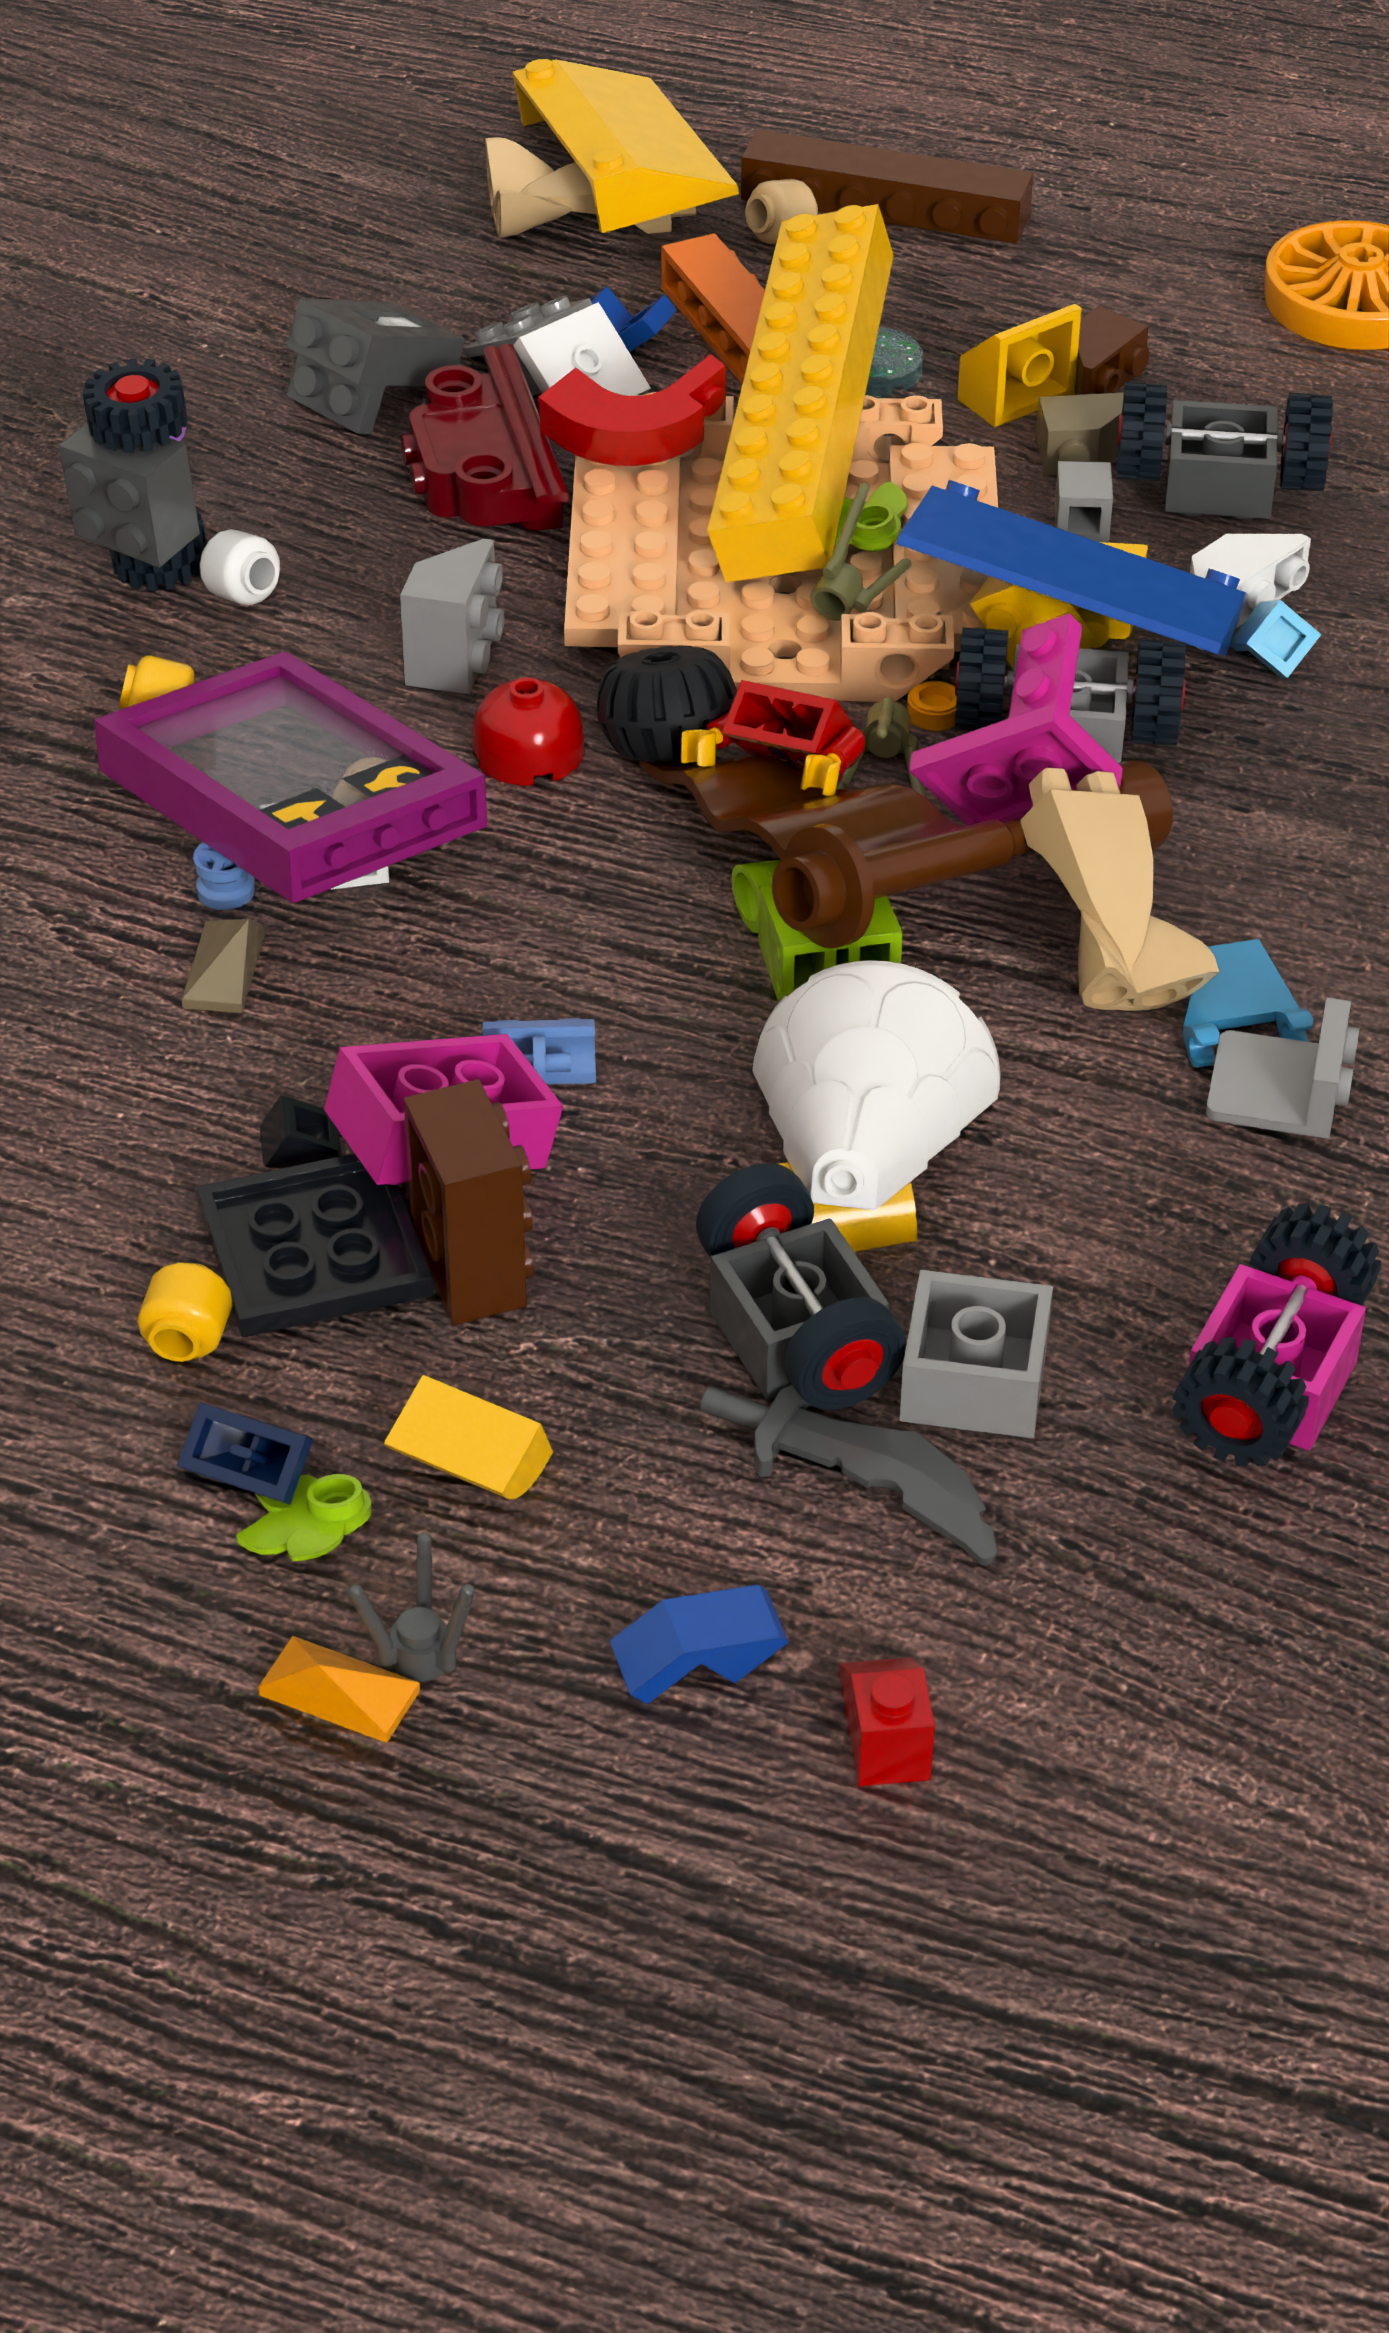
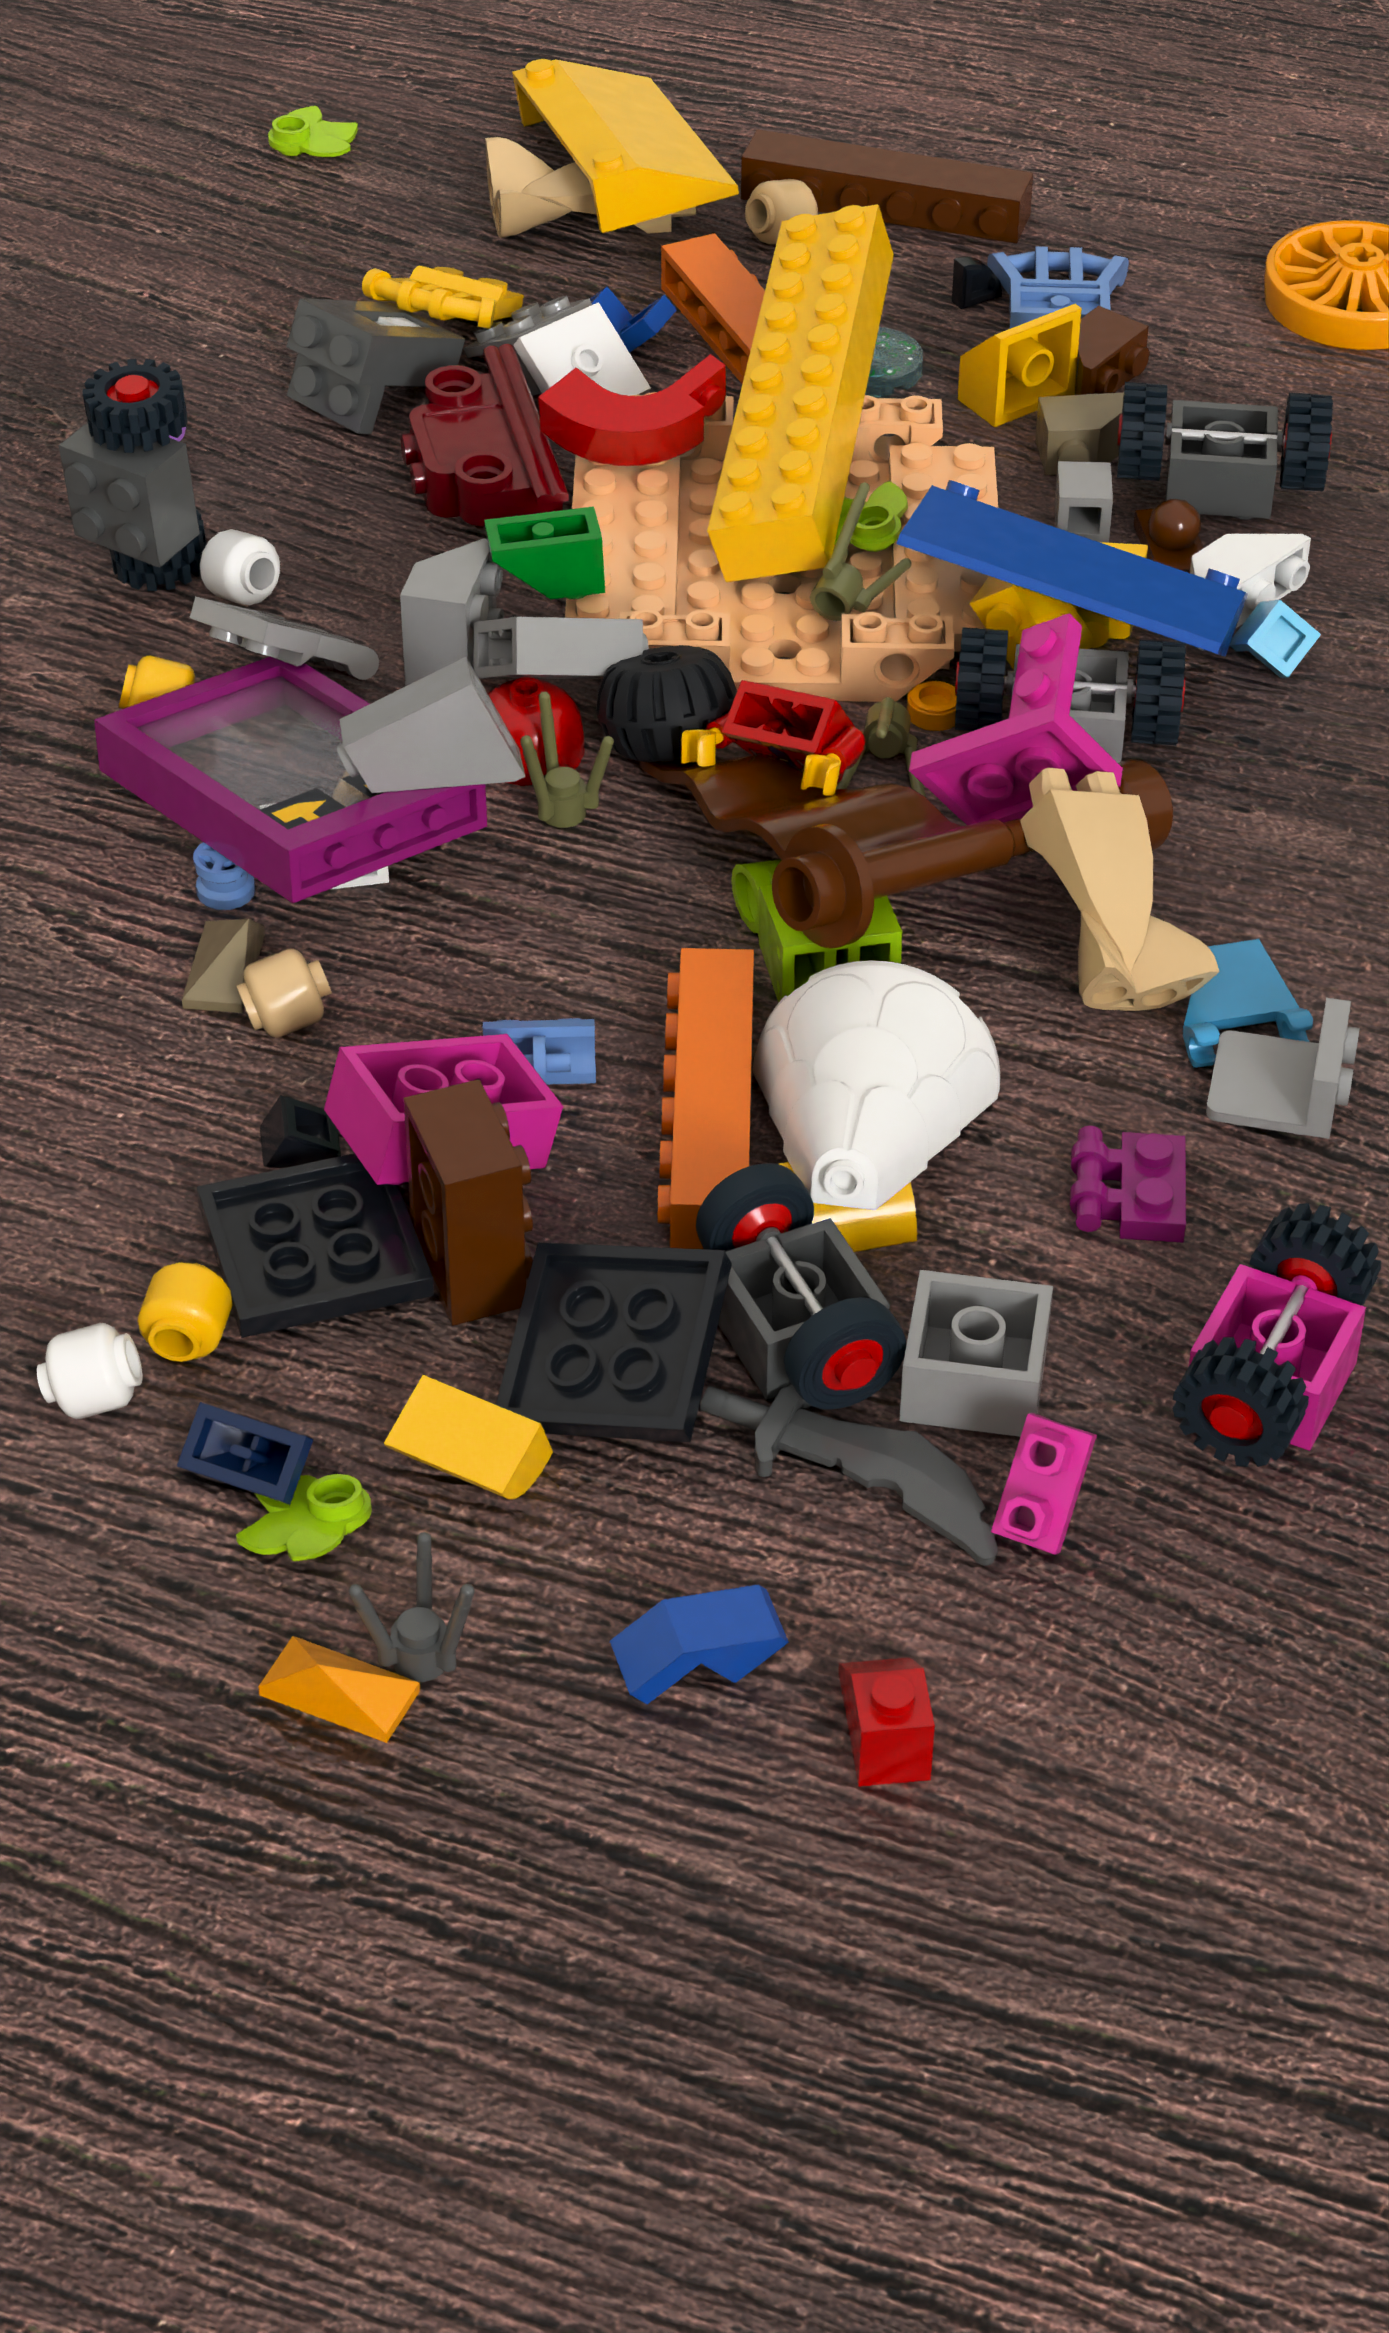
none -> white head [37,1323,143,1419]
none -> light grey plate [190,596,379,680]
none -> tan head [236,948,332,1038]
none -> lime plate [268,106,358,157]
none -> light grey slope [336,657,525,793]
none -> yellow plate [362,265,524,329]
none -> light grey slope [474,617,649,679]
none -> green slope [484,506,605,600]
none -> black plate [496,1242,732,1443]
none -> olive plant [521,692,614,828]
none -> orange brick [657,948,754,1249]
none -> black tile [952,257,1002,309]
none -> medium blue plate [987,246,1129,329]
none -> dark pink hips [991,1413,1097,1555]
none -> magenta plate [1070,1126,1186,1243]
none -> reddish brown tile [1134,499,1204,573]

